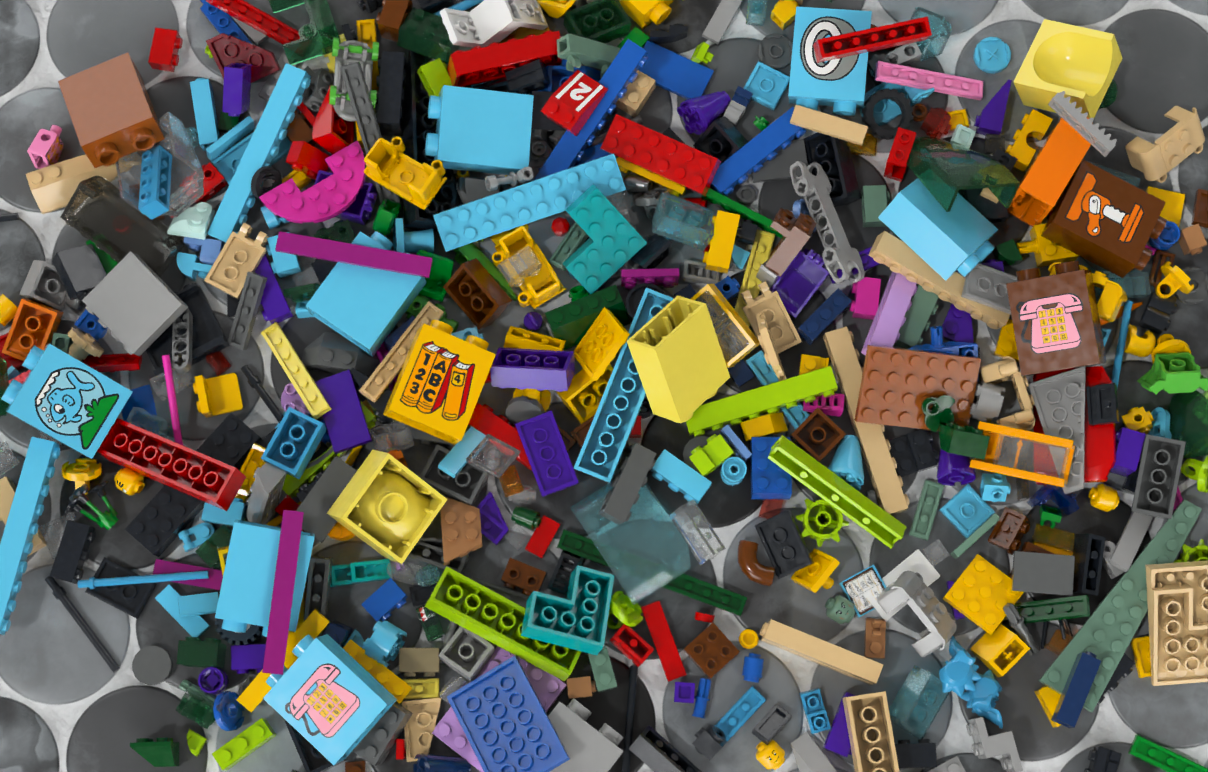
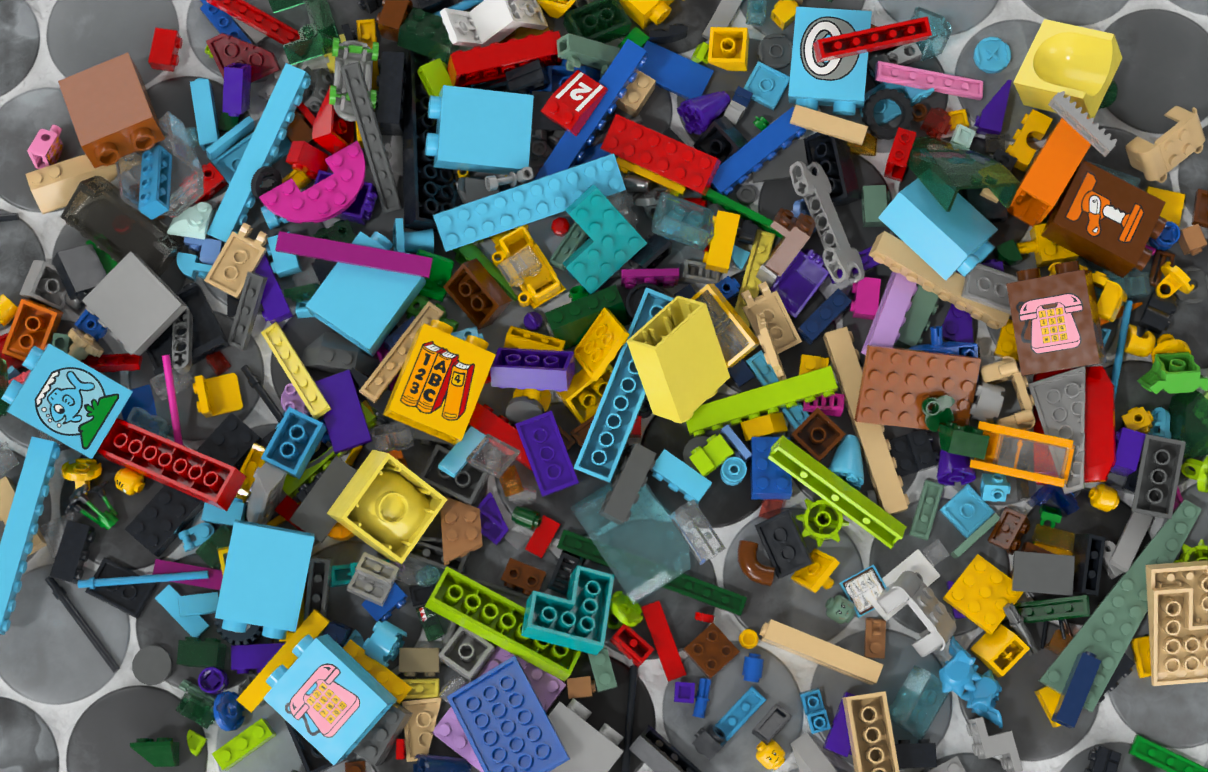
magenta tile [262,510,304,675] -> none
yellow container [364,136,447,210] -> none
green brick [372,199,401,235] -> none
black plate [1086,383,1119,426] -> none
none -> light grey slope [347,552,400,607]
none -> yellow slope [708,27,749,71]

